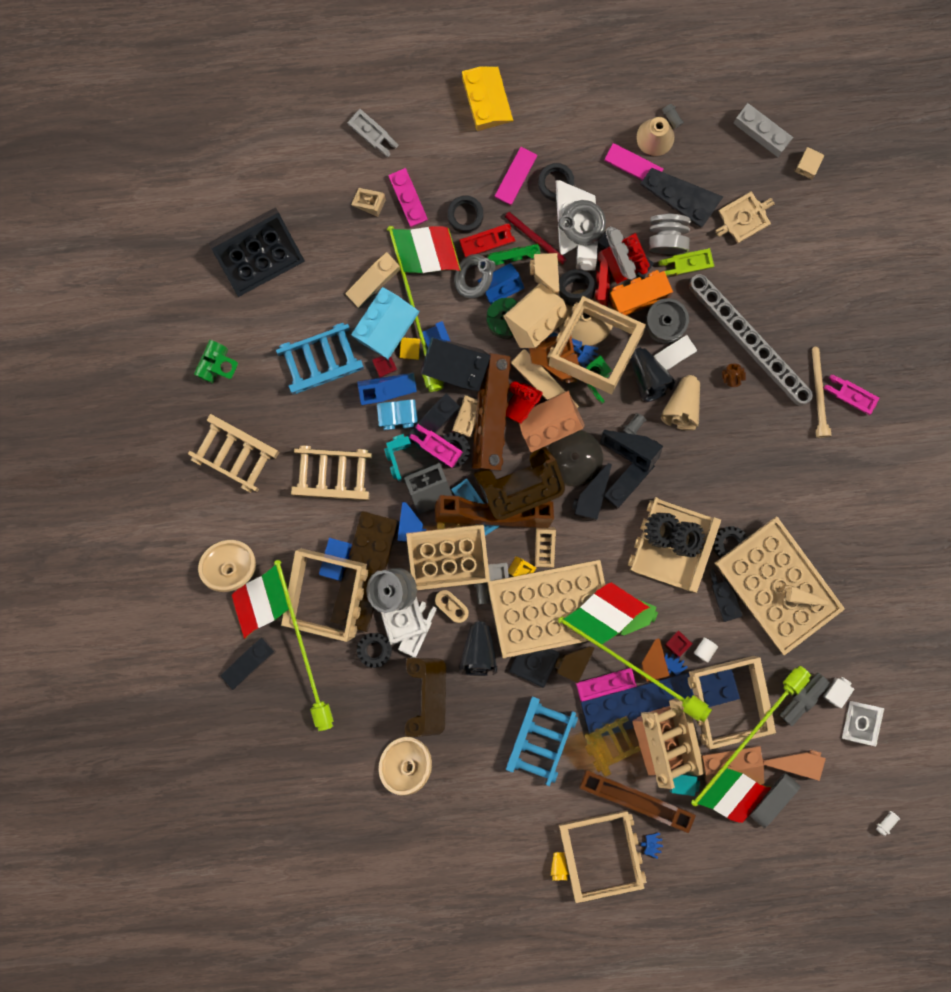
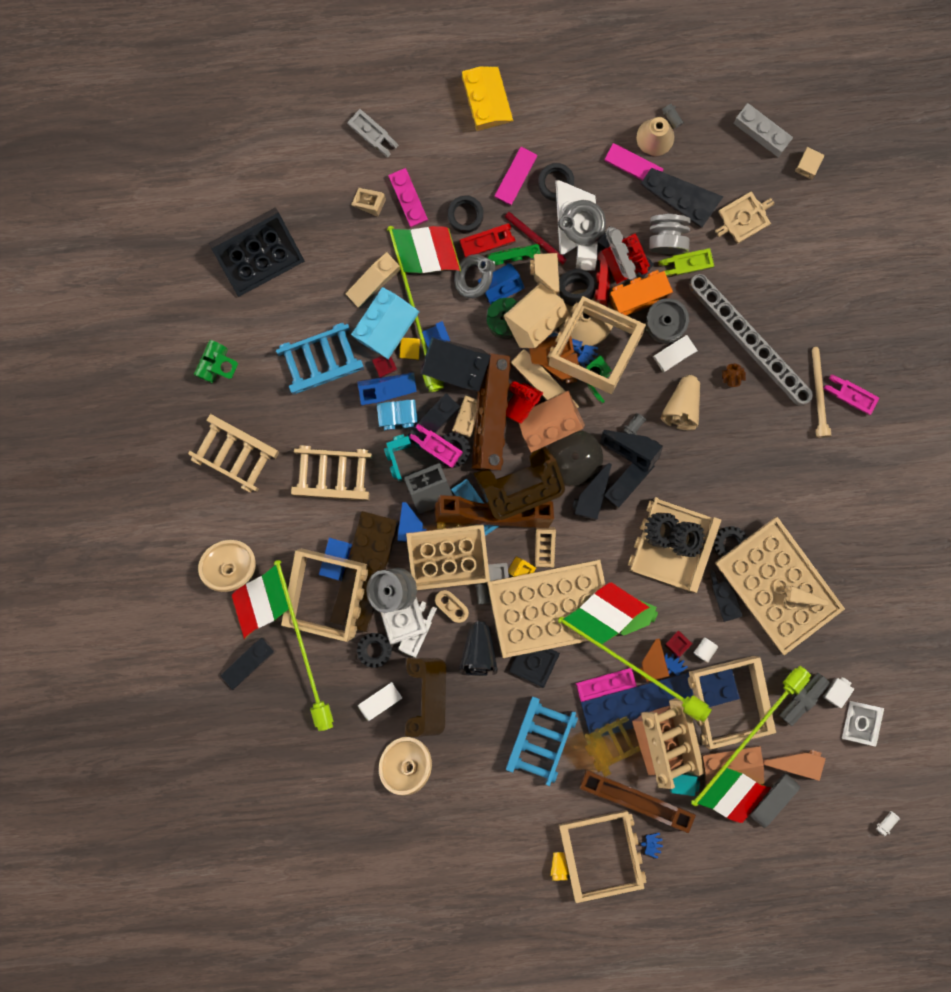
dark brown slope [554,646,595,683] -> none
black cone [630,347,677,402] -> none
none -> white slope [358,682,402,721]

